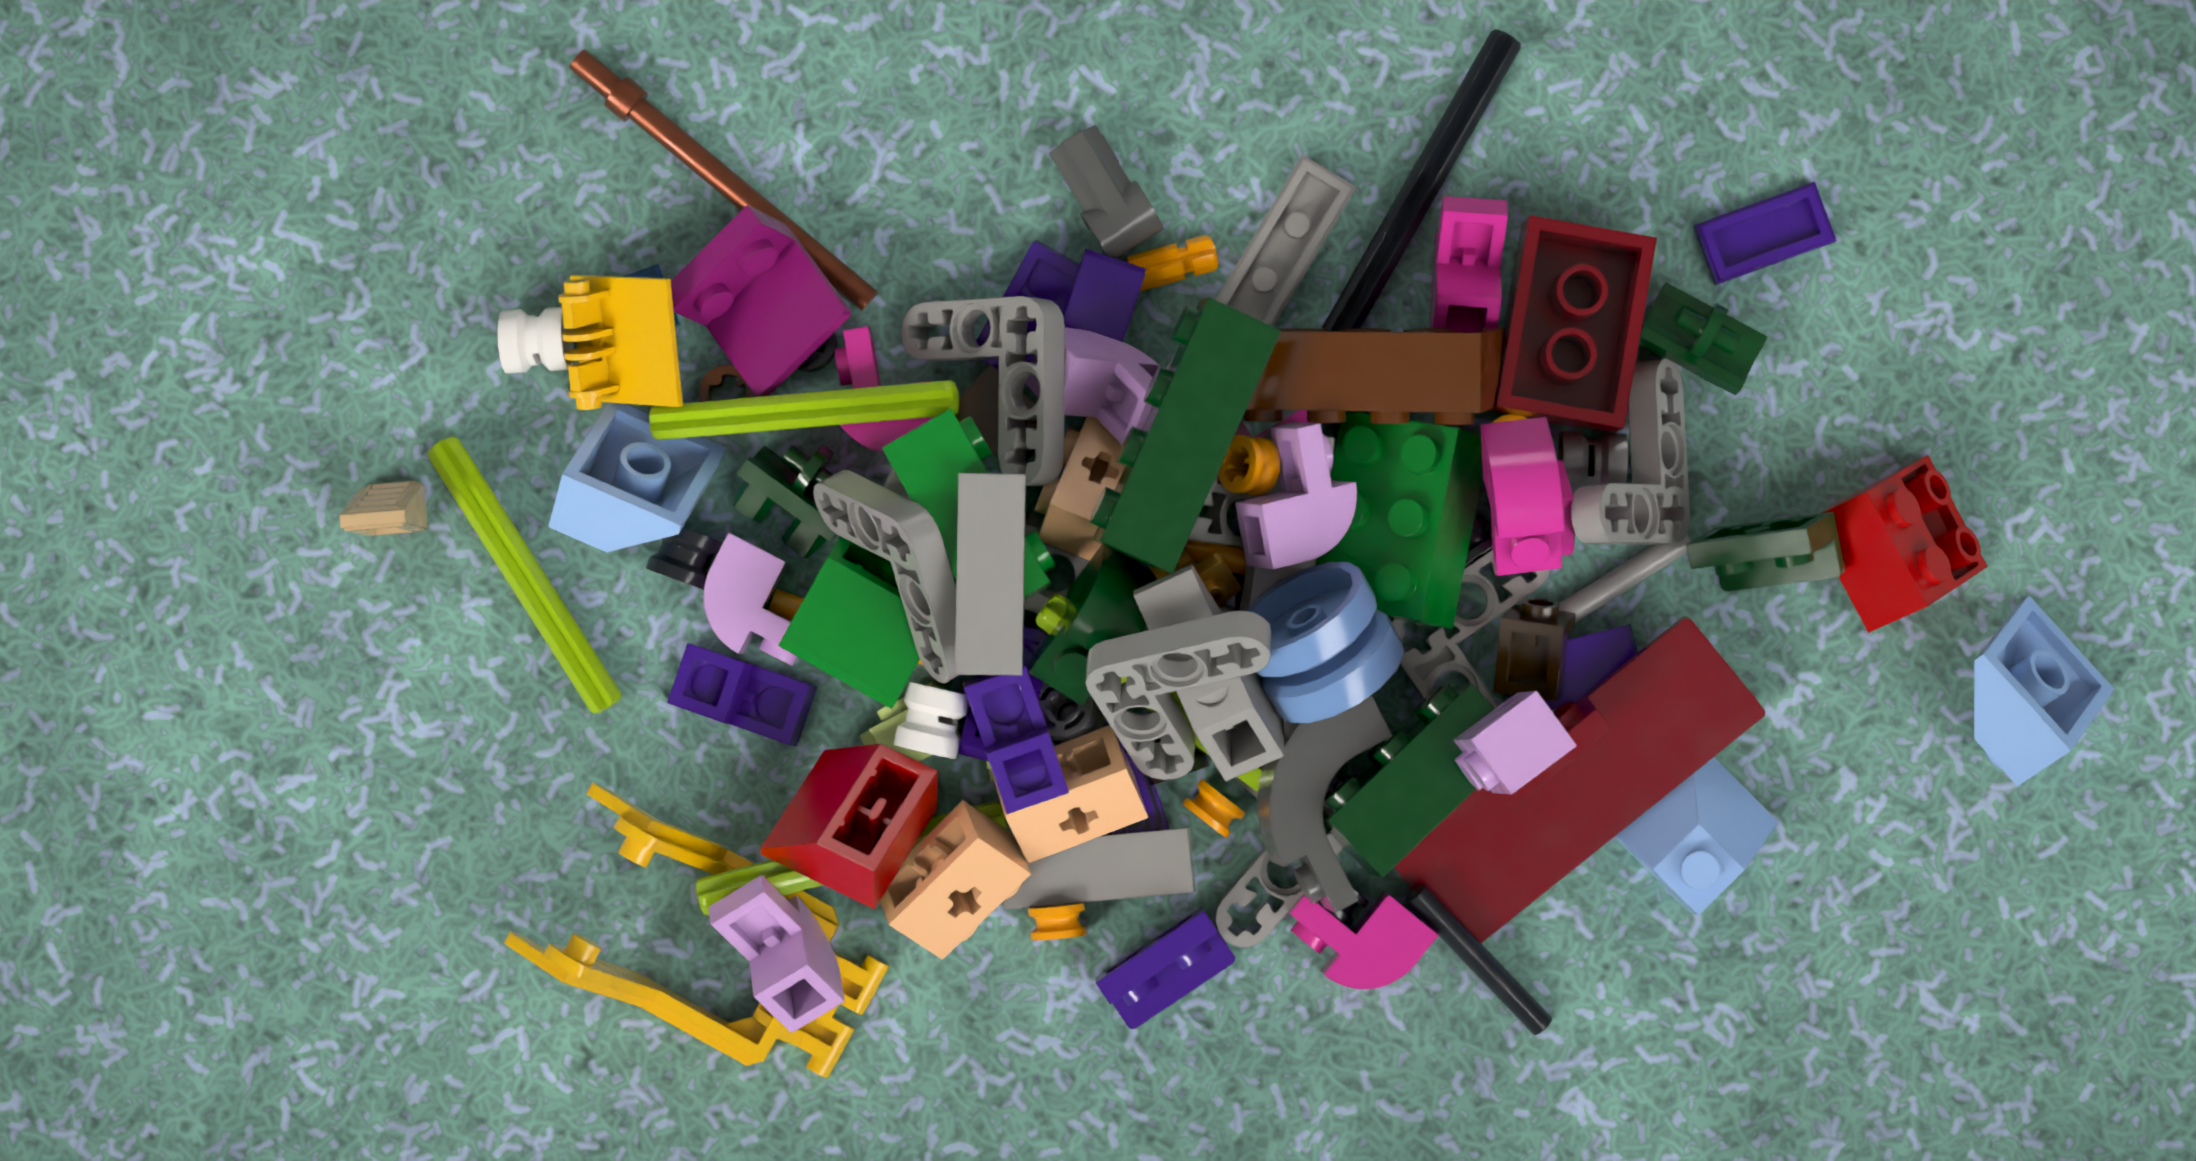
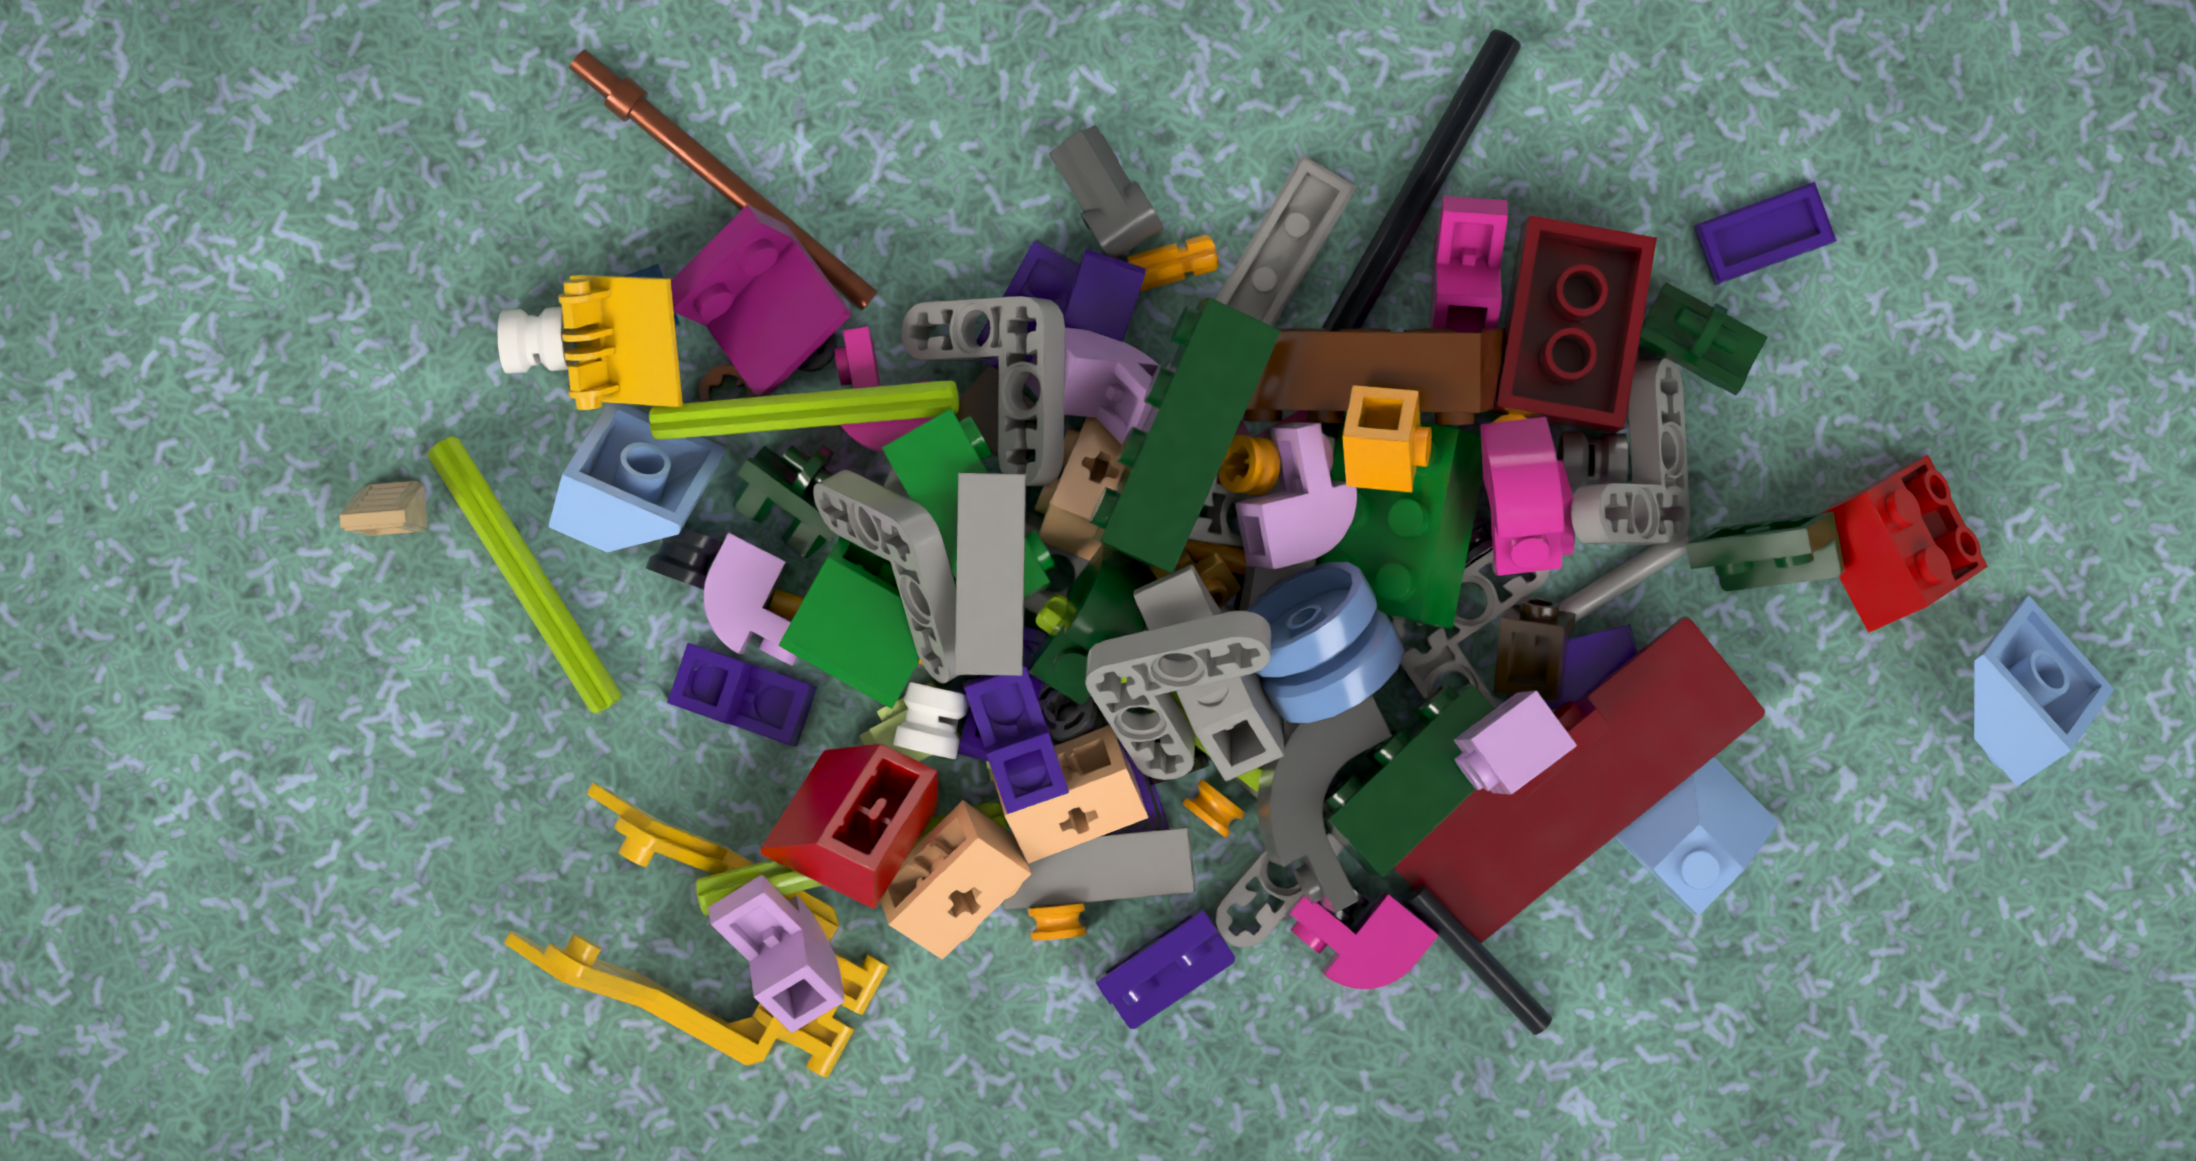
none -> light orange brick [1342,385,1432,492]

